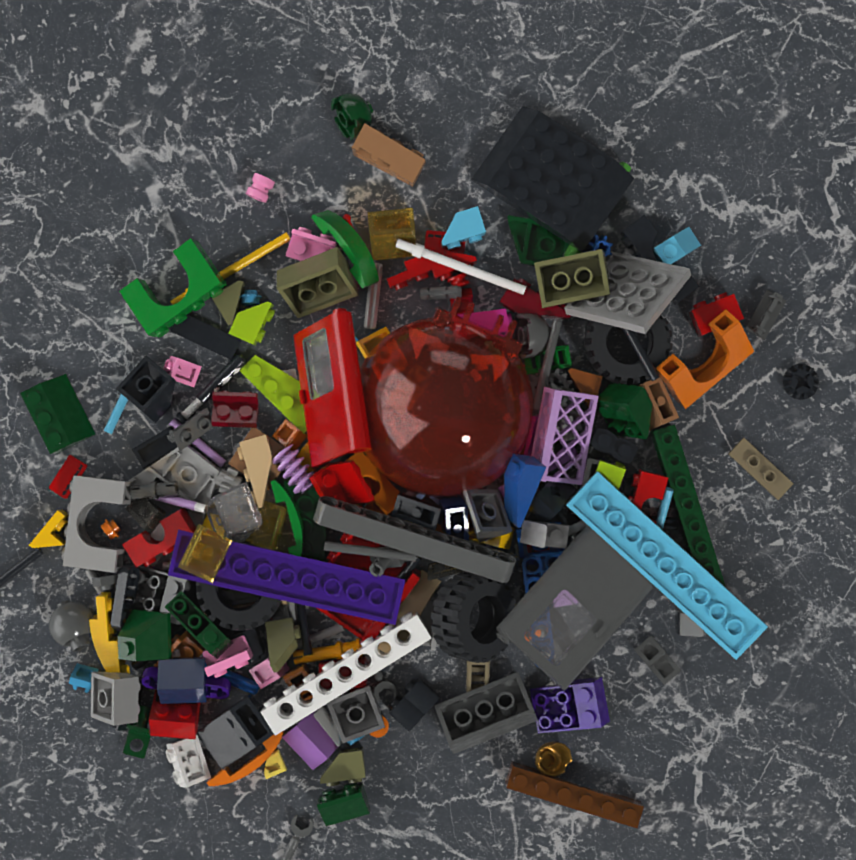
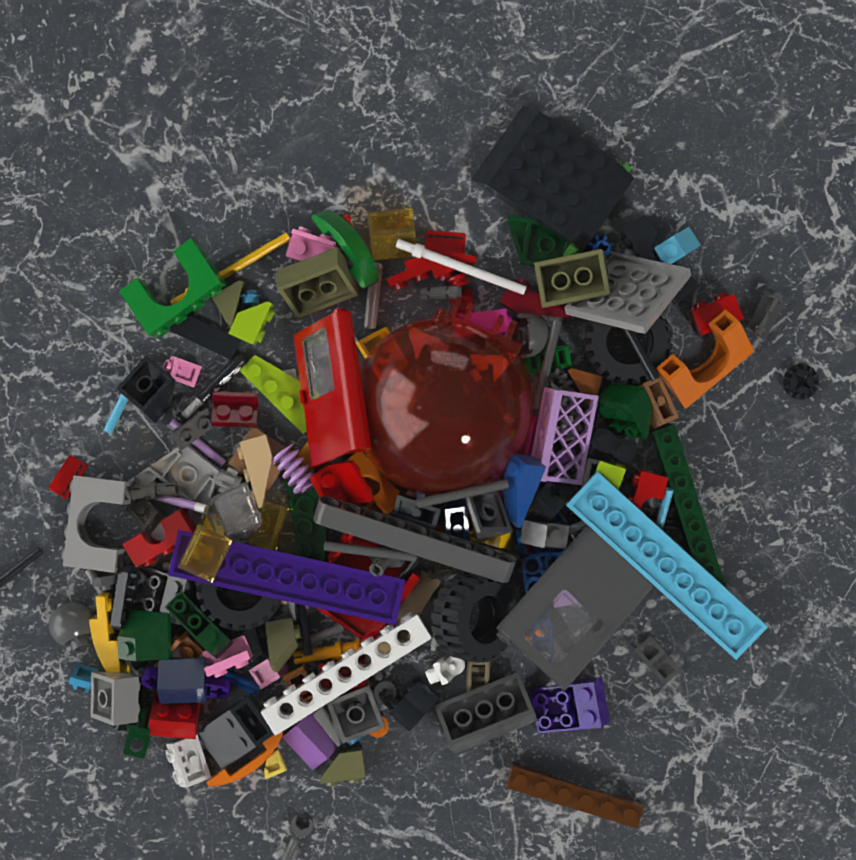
dark green slope [20,374,96,454] -> none
yellow slope [29,509,69,548] -> none
orange plate [101,519,121,540] -> none
black tile [132,426,177,469] -> none
bright pink wheel [245,173,275,203] -> none
green slope [270,480,305,557] -> none
orange slope [272,419,307,451] -> none
dark green slope [317,783,370,826] -> none
dark green cylinder [331,93,373,140] -> none
medium nougat wedge [352,123,426,187] -> none
medium azure slope [441,206,486,250] -> none
pearl gold hair [535,741,572,777] -> none
dark grey slope [679,613,704,637] -> none
dark tan plate [728,438,794,500] -> none
none -> dark grey bar [416,479,509,508]
none -> white hips [425,653,465,685]

